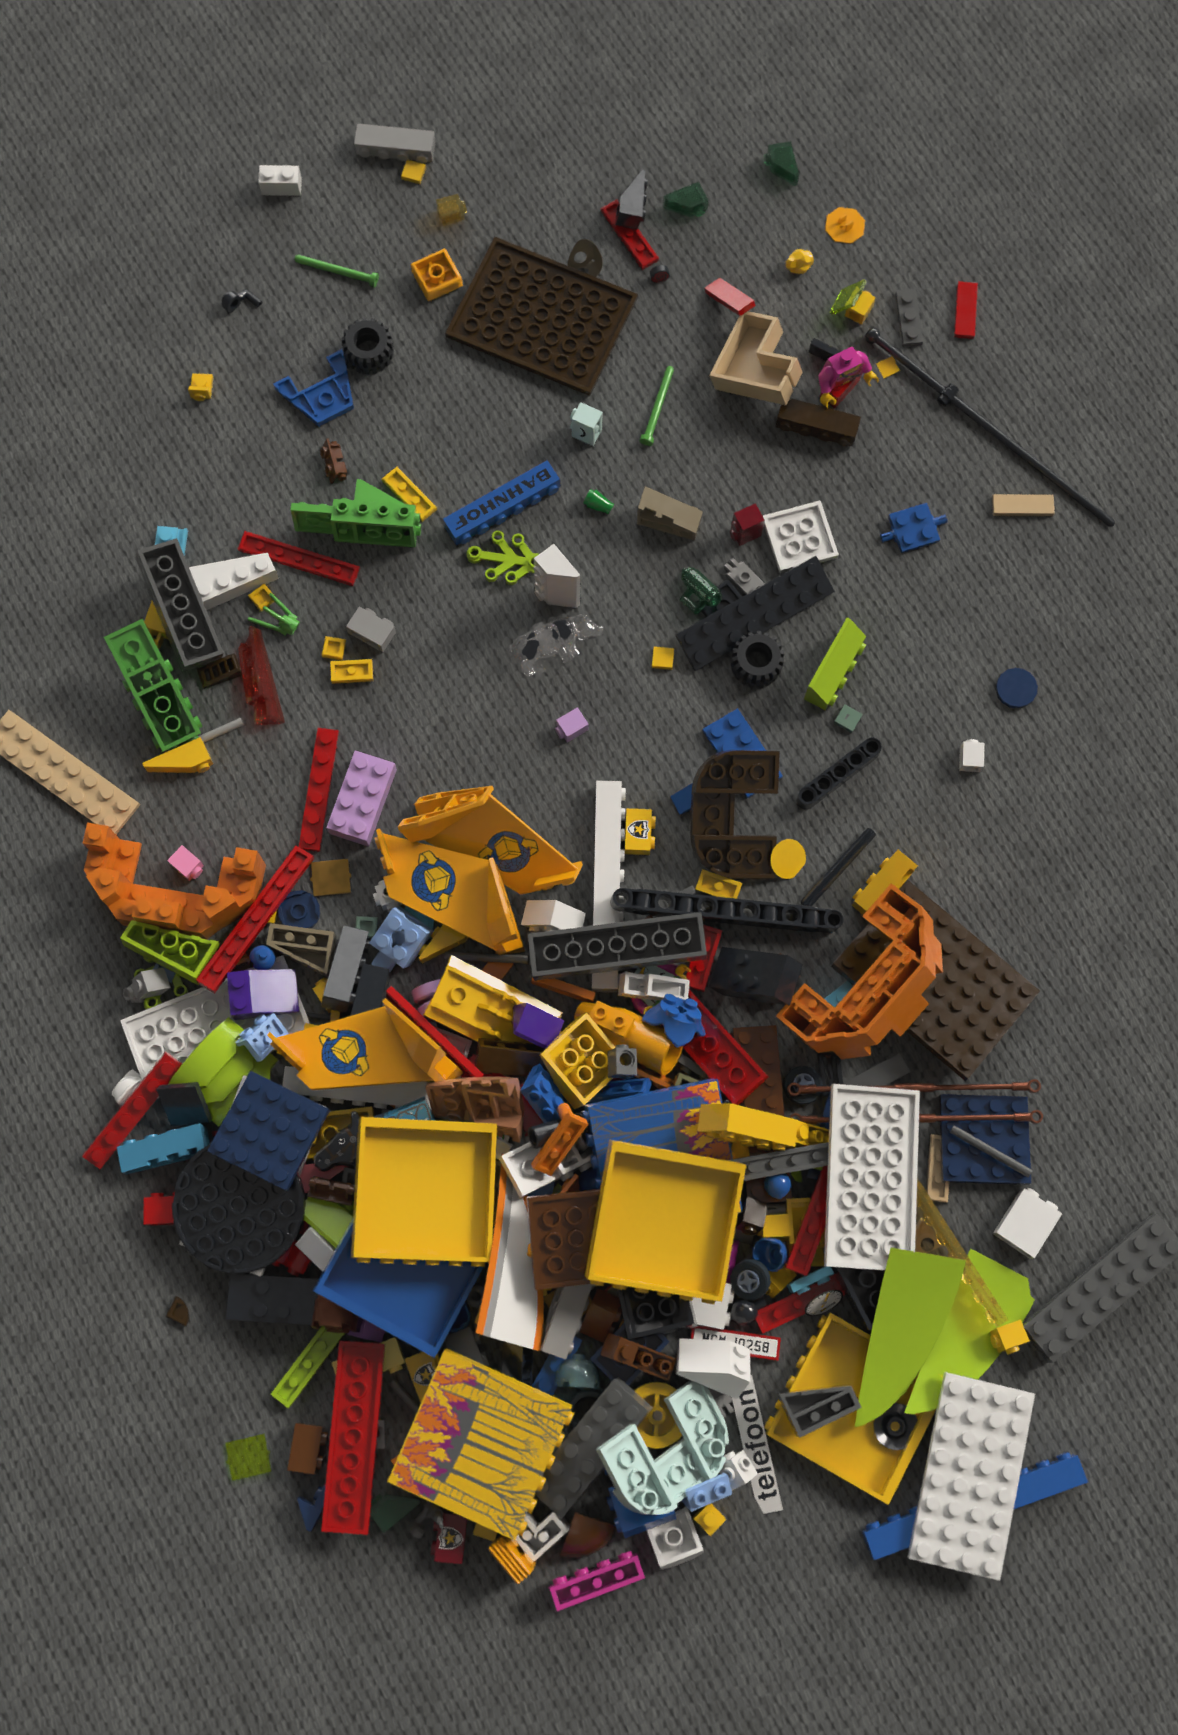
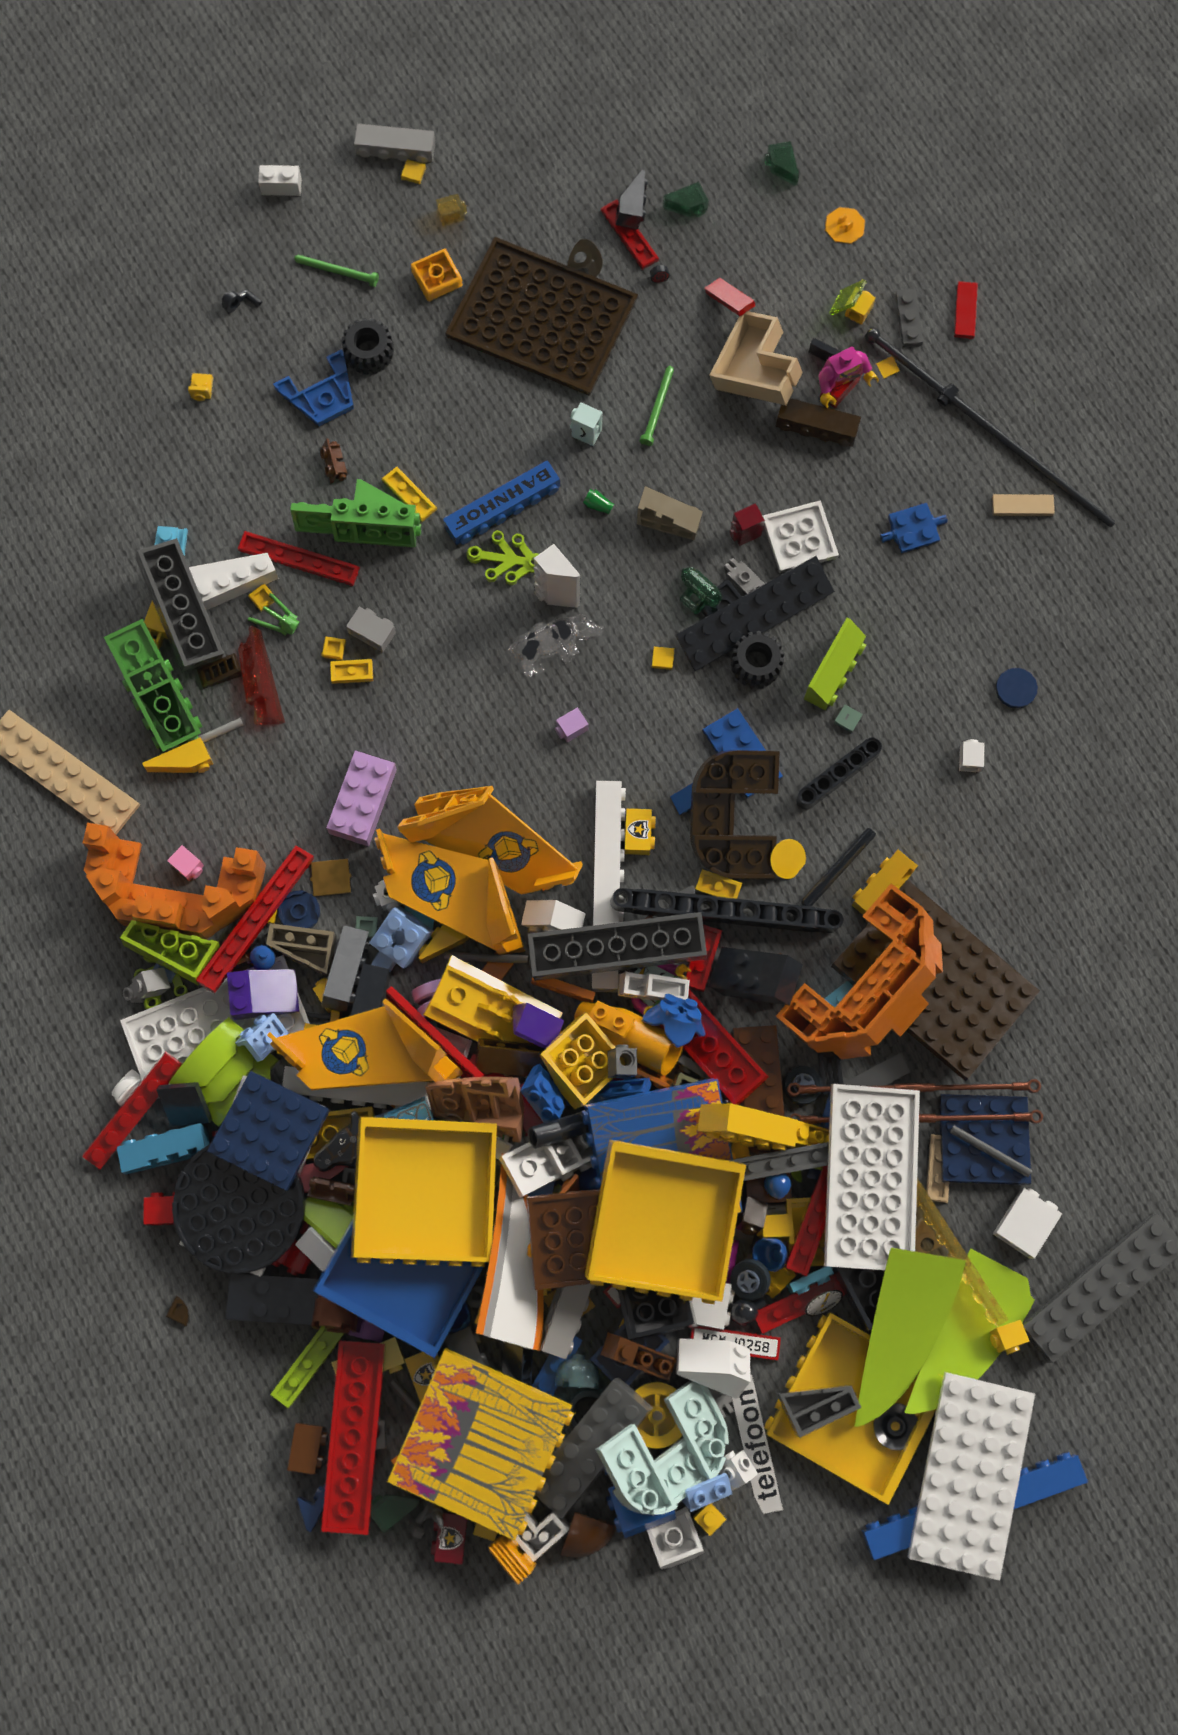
clear neon green piece [225,1434,271,1481] -> none
red plate [299,728,339,852] -> none
orange piece [531,1103,588,1176] -> none
dark pink brick [549,1551,645,1611] -> none
reddish brown brick [579,1288,622,1343] -> none
yellow rock [786,249,814,274] -> none

